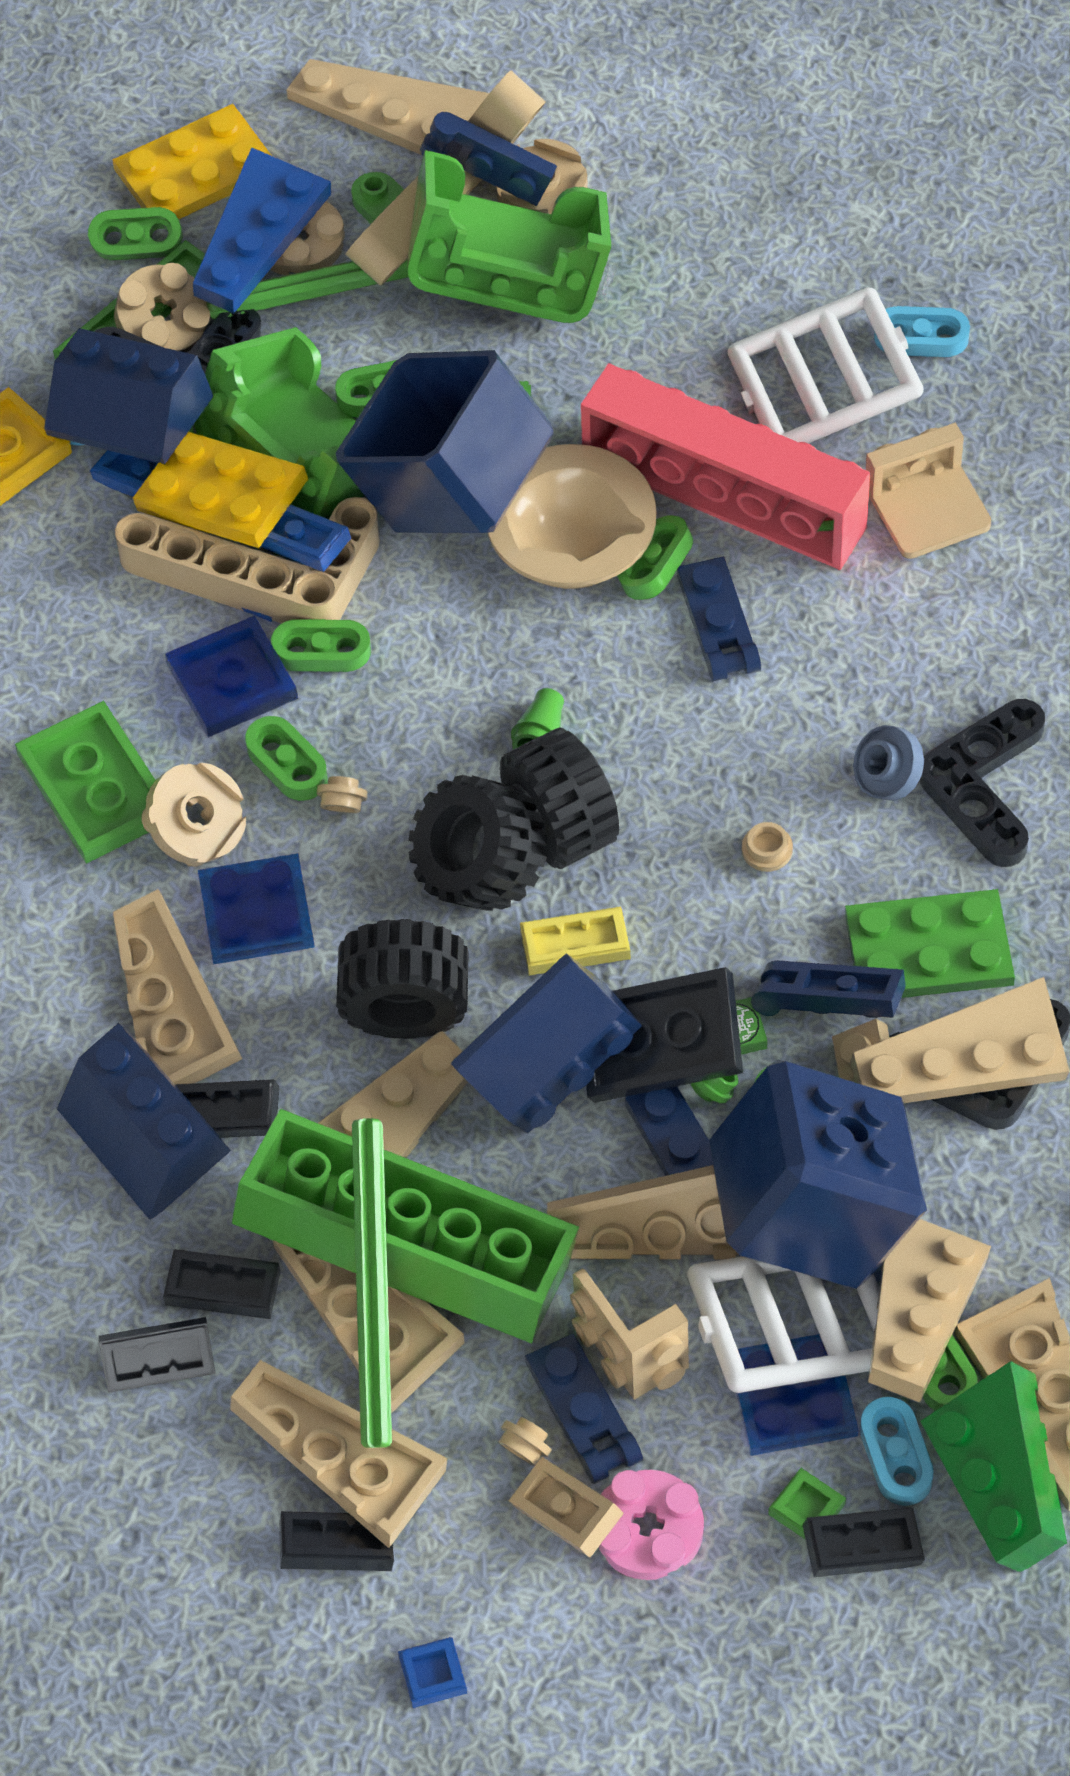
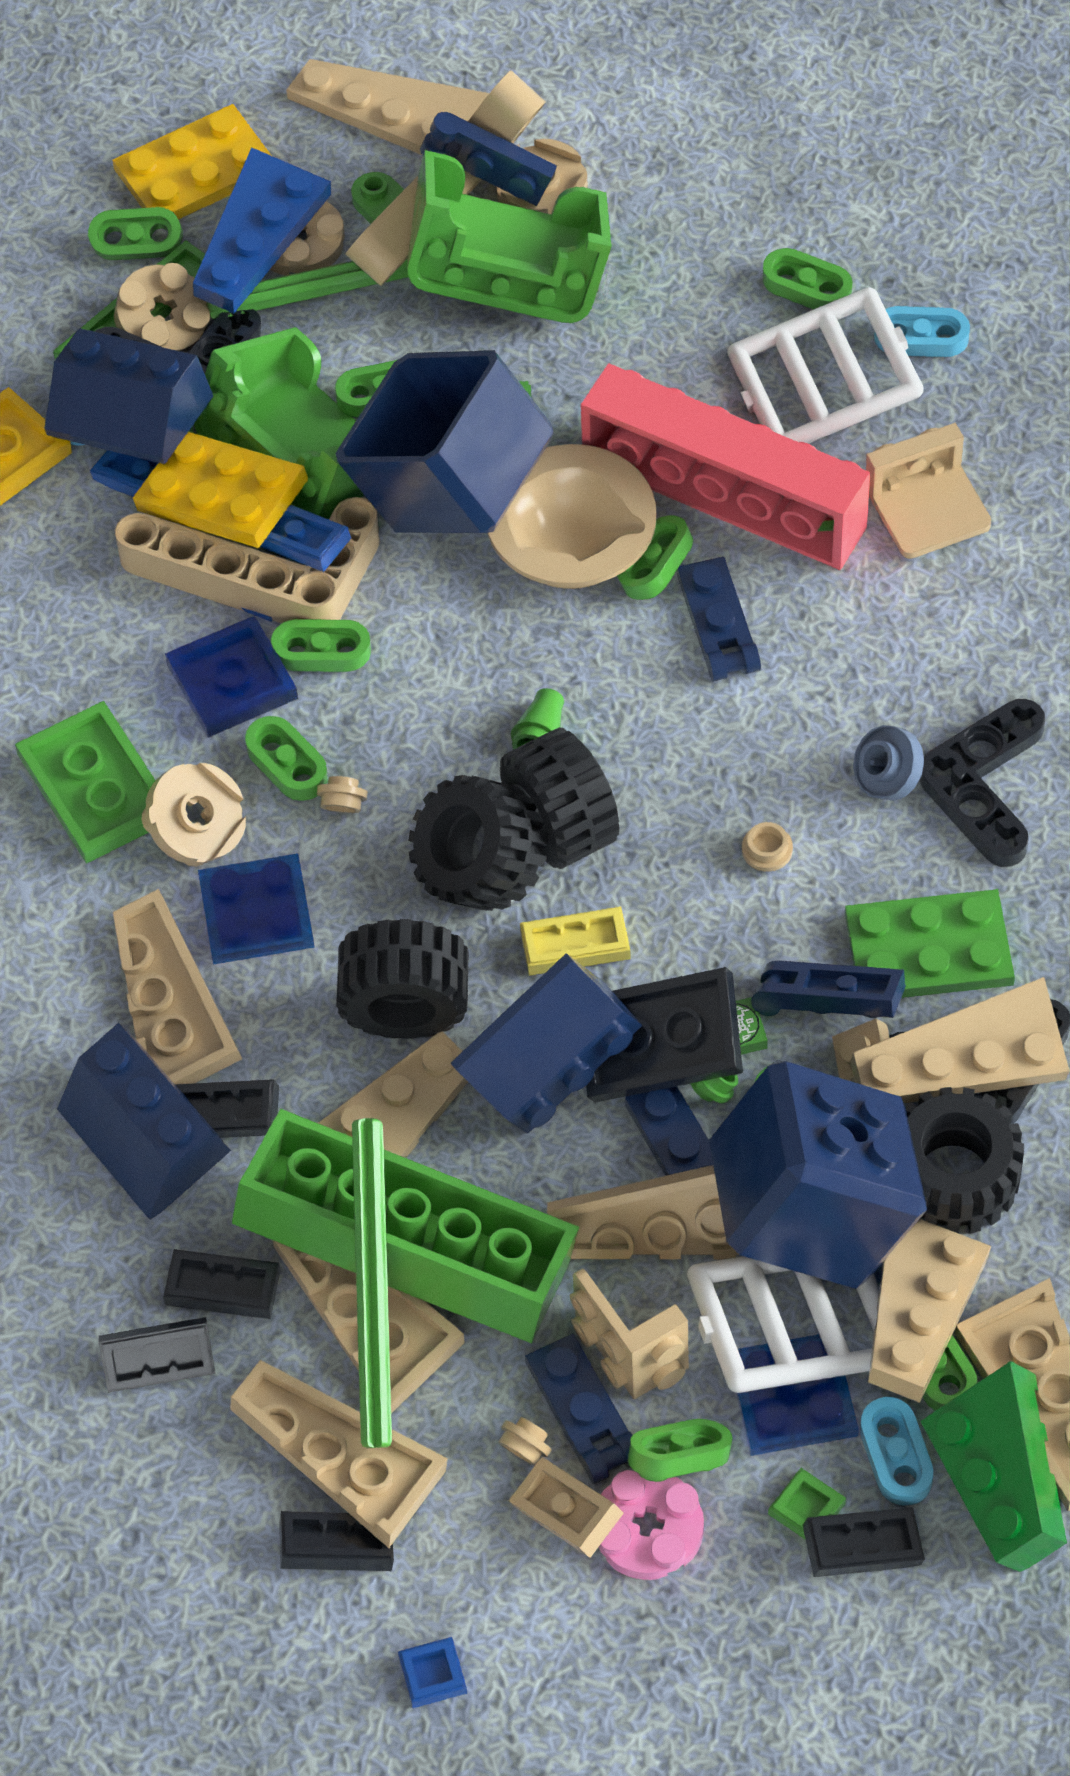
none -> bright green plate [628,1419,733,1482]
none -> bright green plate [763,248,853,310]
none -> black tyre [905,1087,1024,1234]

